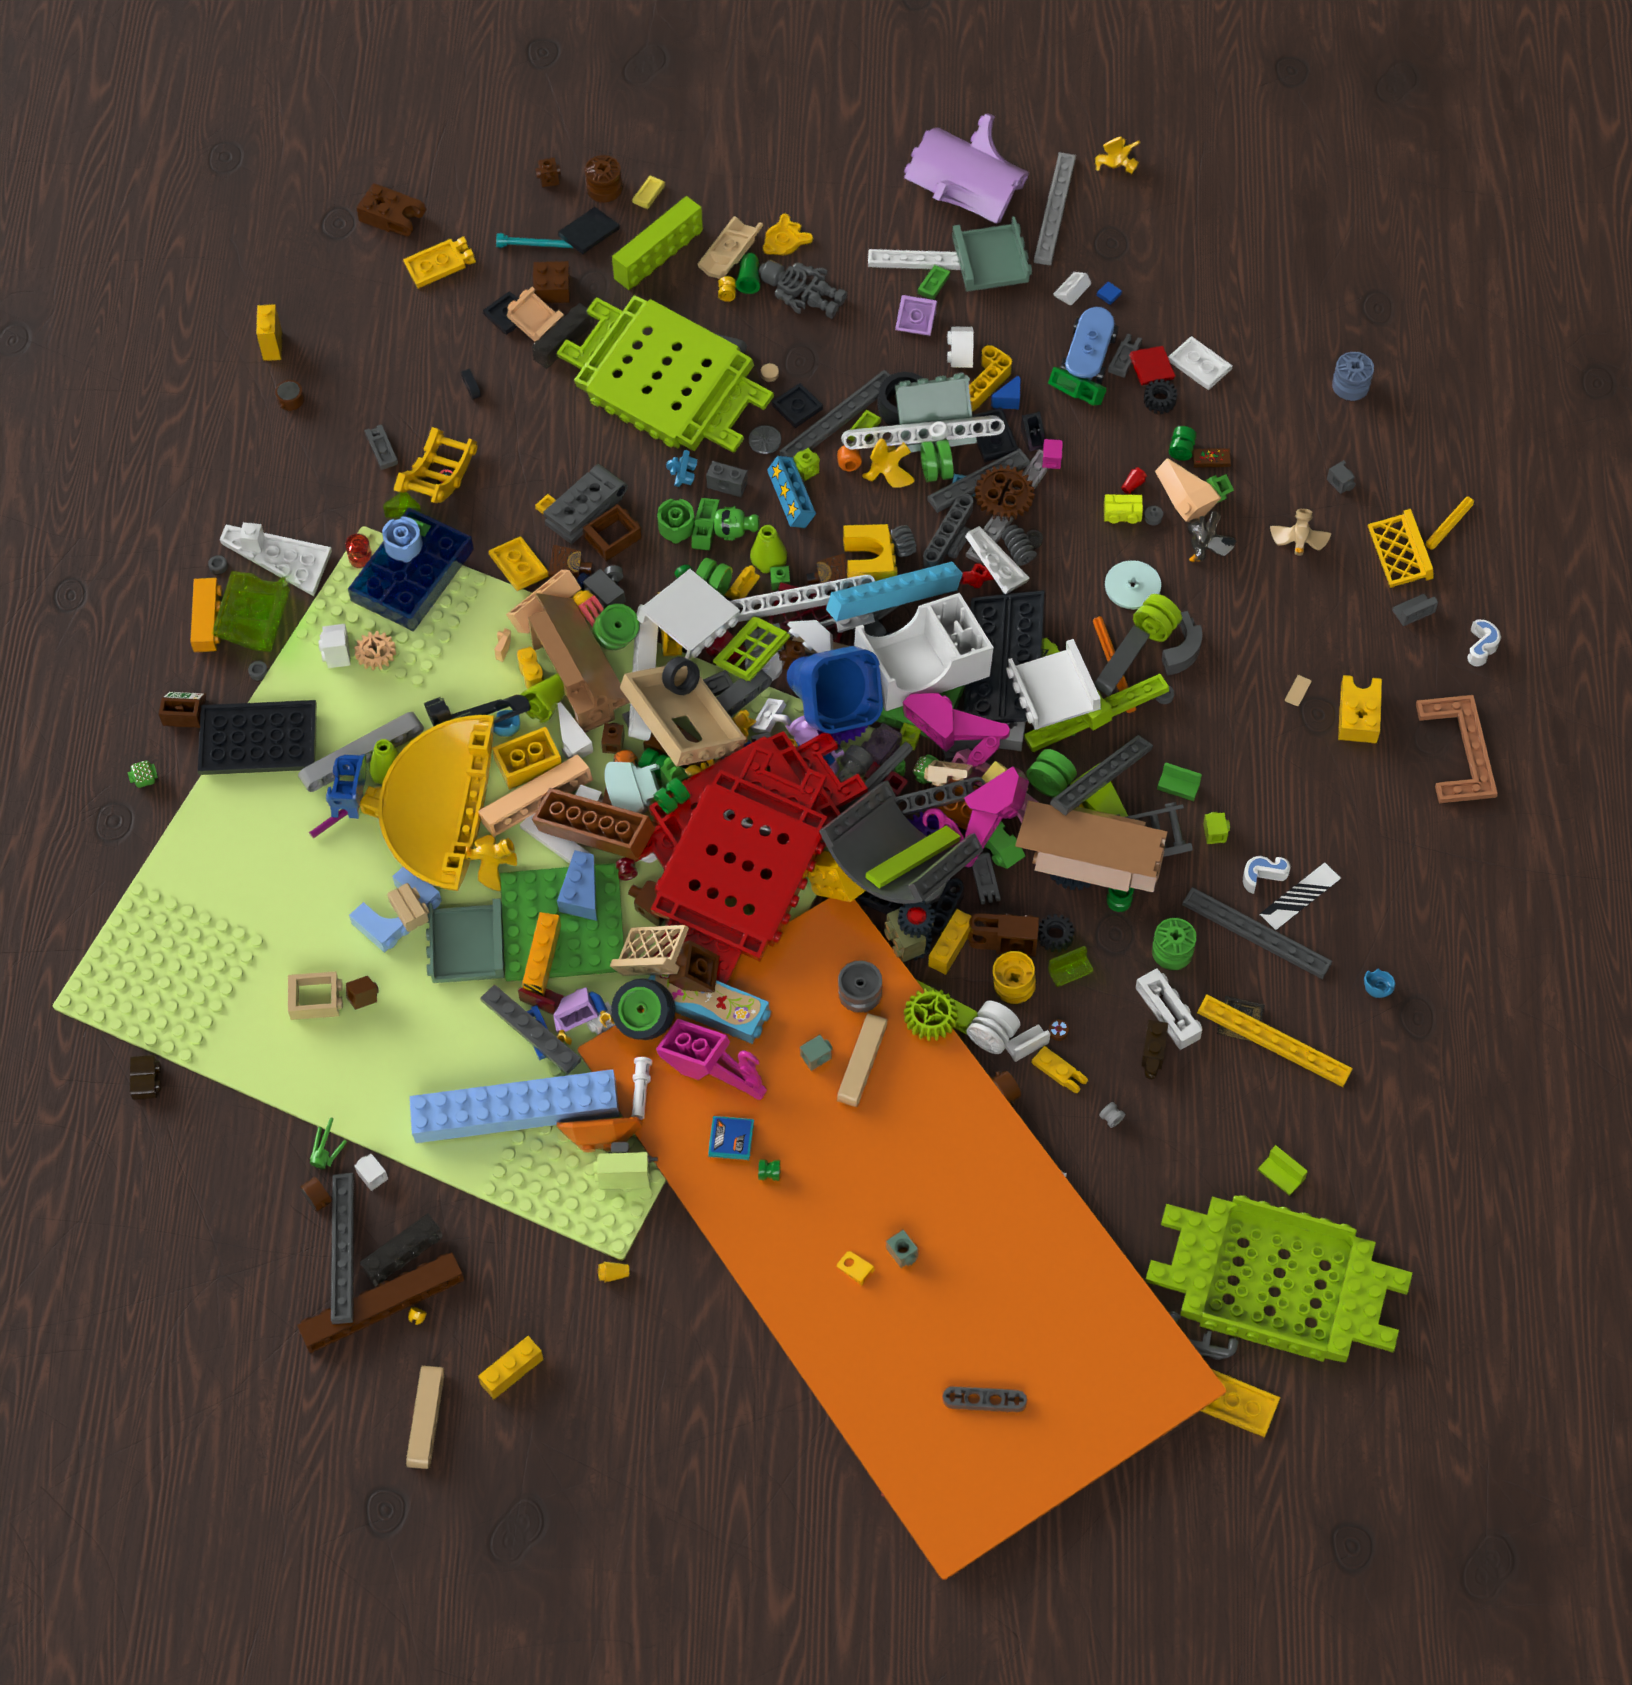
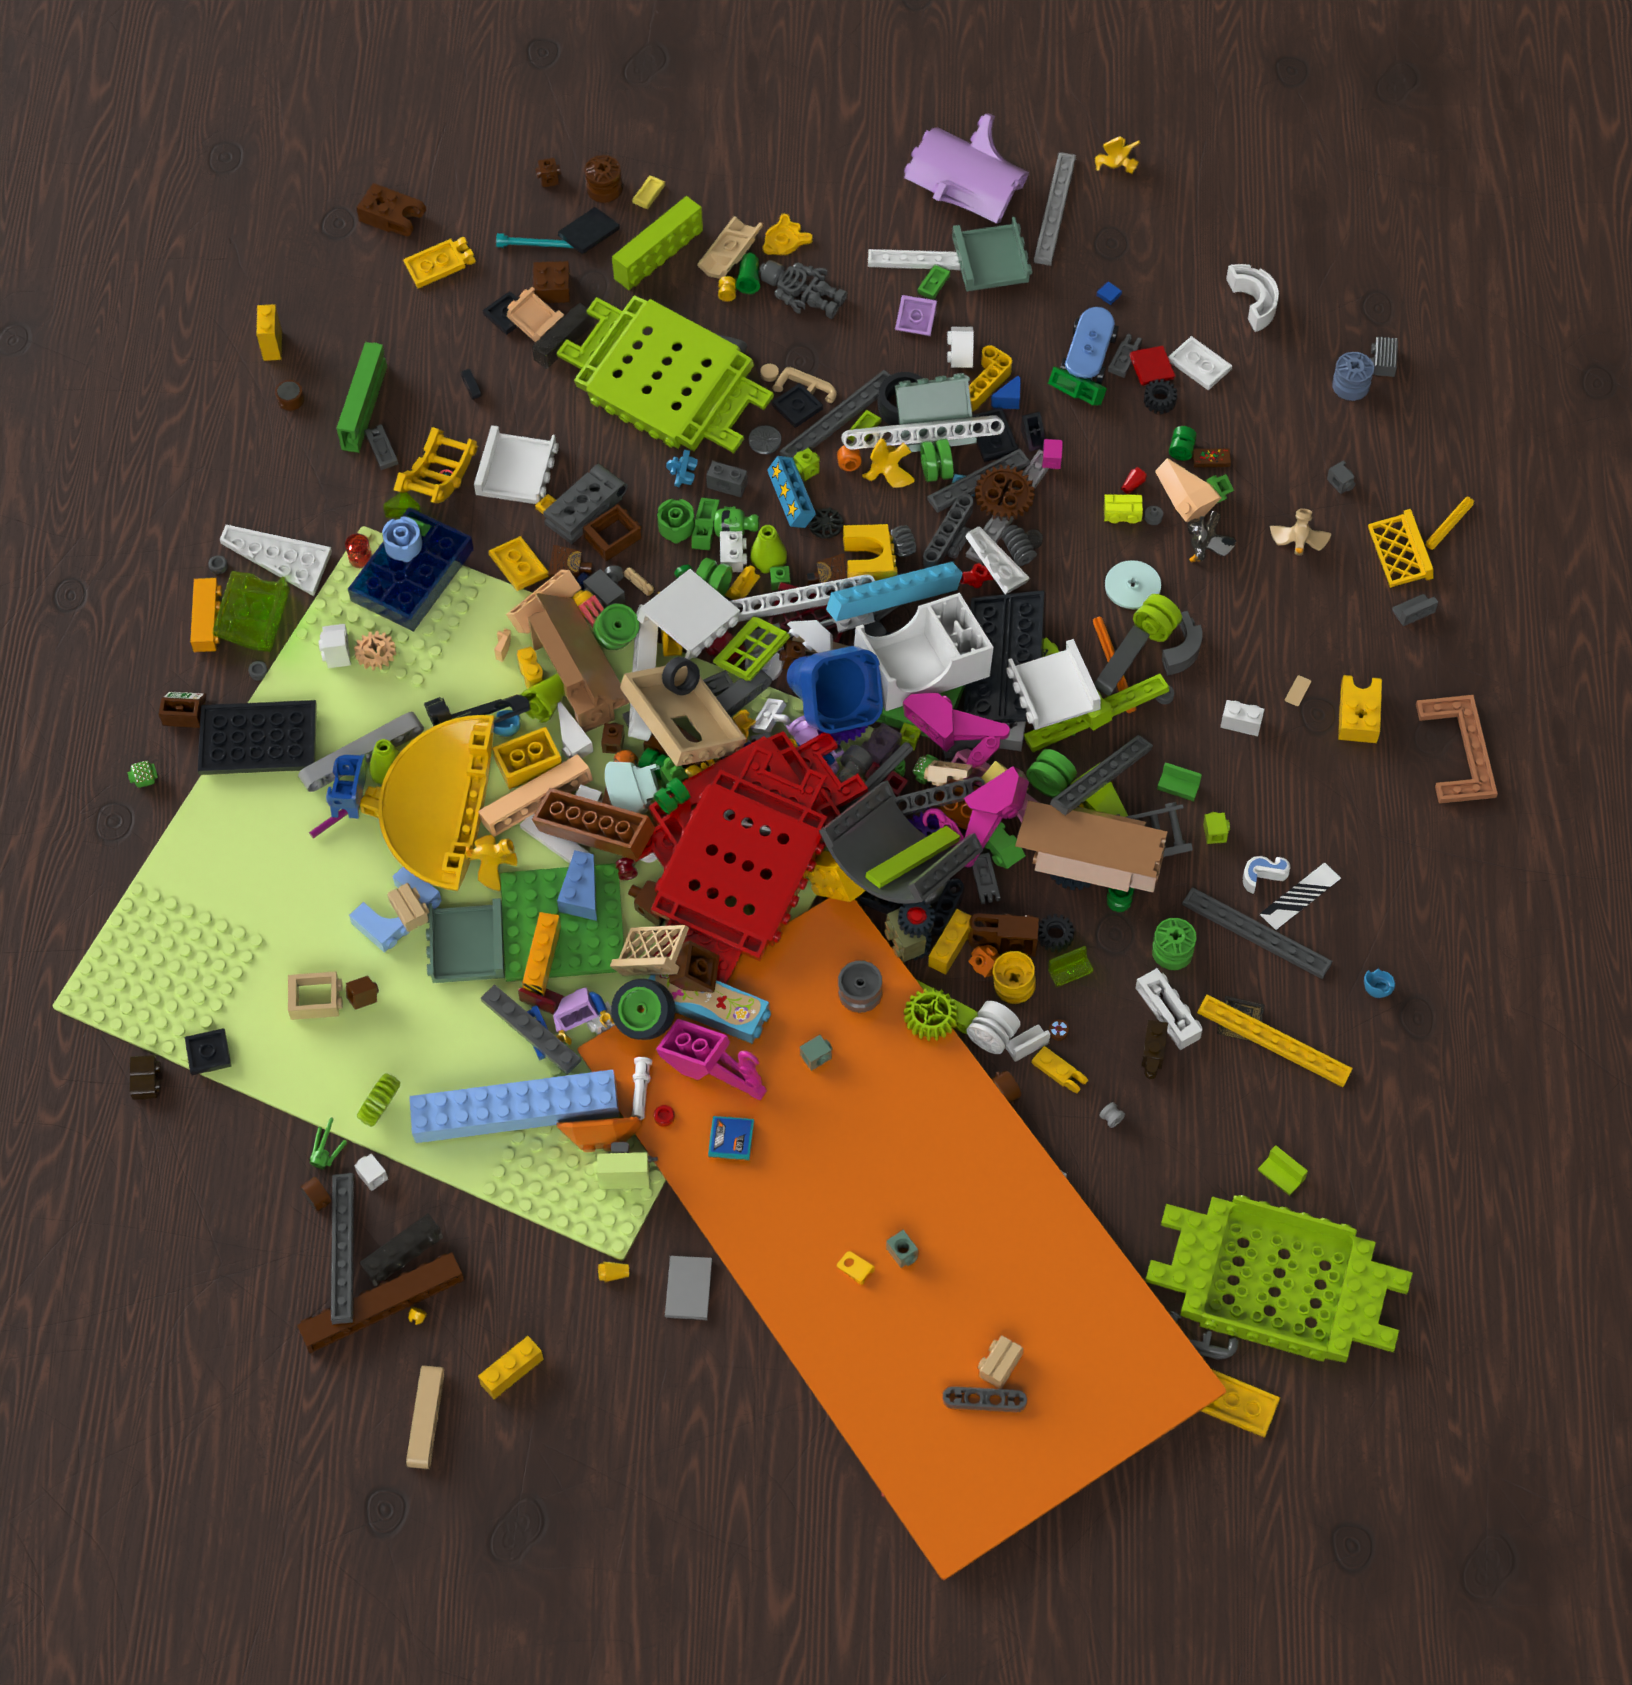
white brick [239,522,265,552] -> none
green wheel [758,1159,781,1181] -> none
tan beam [837,1013,888,1107] -> none
white tile [929,421,949,441] -> none
white slope [1054,272,1091,305] -> none
white animal [1467,619,1501,666] -> none
none -> black tile [184,1028,232,1076]
none -> bright green brick [336,342,387,453]
none -> lime gear [357,1073,400,1127]
none -> white panel [474,426,559,504]
none -> tan axle [624,567,654,596]
none -> red tile [654,1105,675,1127]
none -> light grey tile [665,1256,712,1320]
none -> white brick [720,531,747,572]
none -> tan piece [772,367,837,403]
none -> pearl dark grey wheel [808,507,843,539]
none -> orange brick [968,945,1000,977]
none -> tan brick [978,1336,1023,1389]
none -> white brick [1220,700,1264,736]
none -> white brick [1226,264,1279,332]
none -> dark grey brick [1371,337,1398,377]

